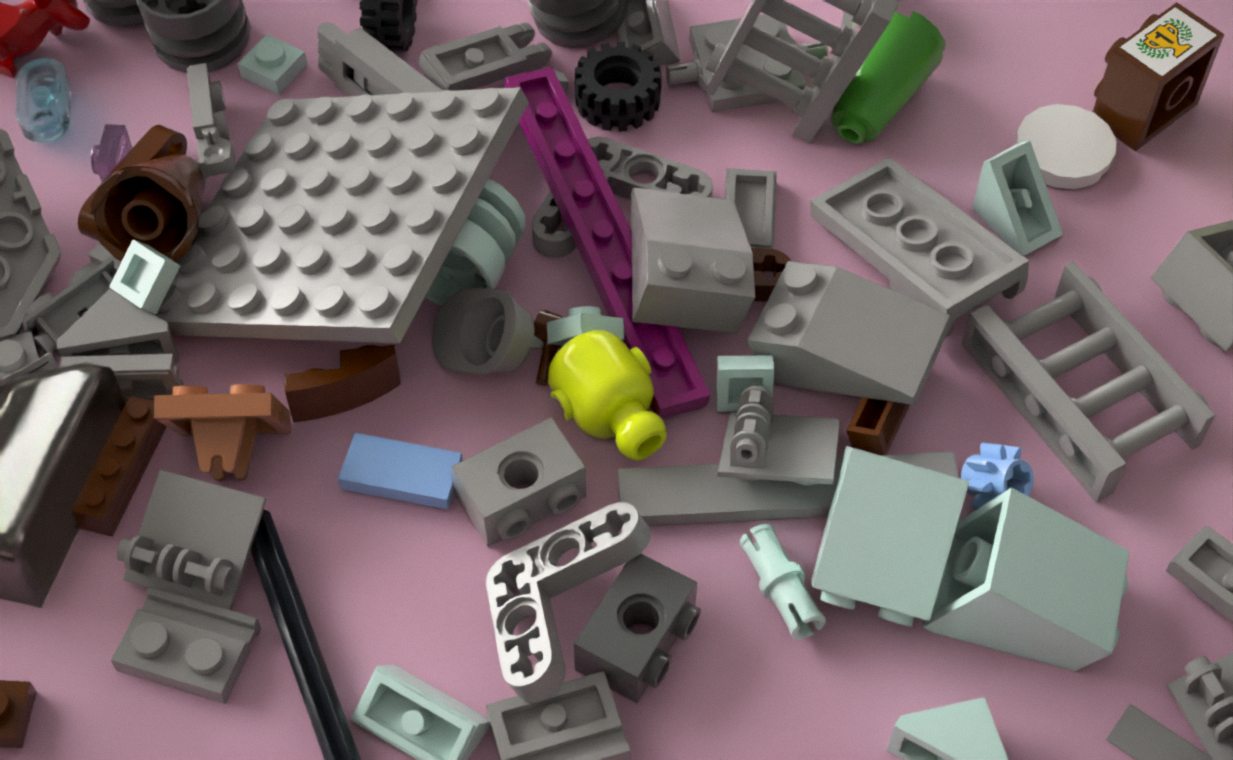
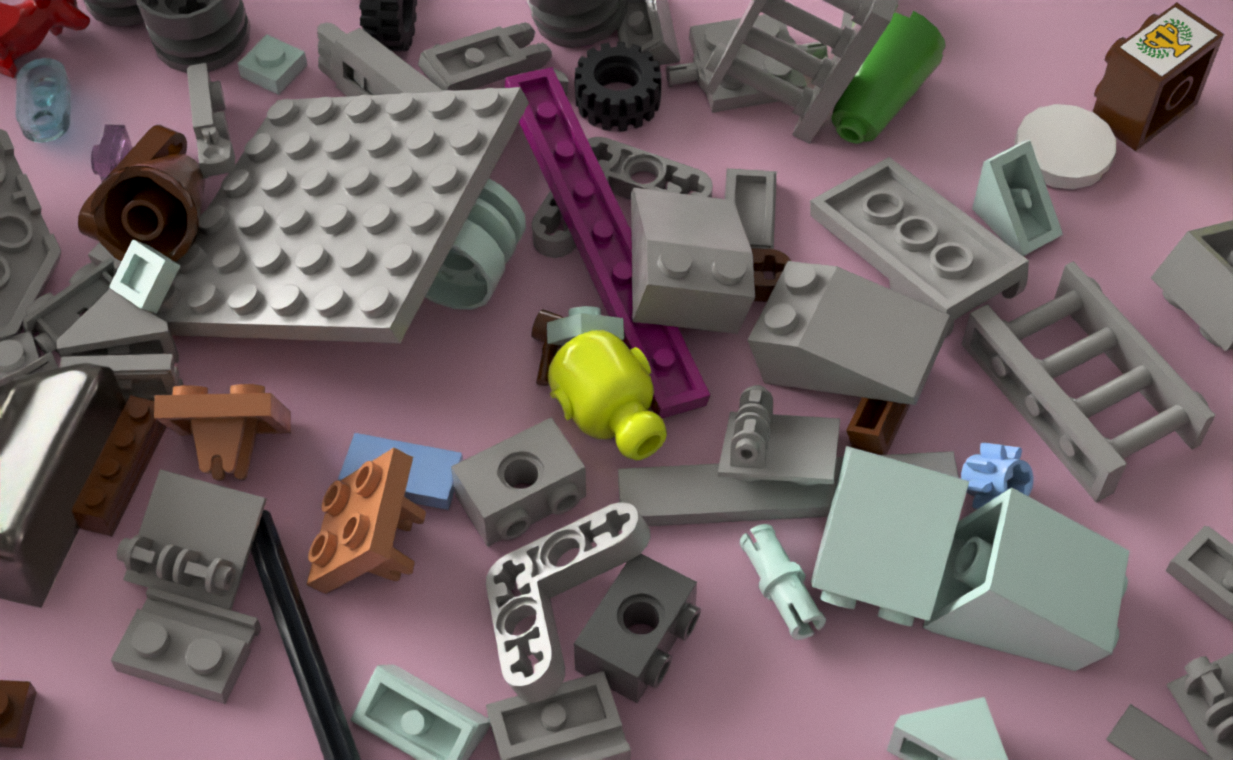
reddish brown slope [284,345,401,423] -> none
light grey piece [432,287,544,375] -> none
light aqua plate [716,355,774,412] -> none
none -> nougat plate [306,448,426,594]

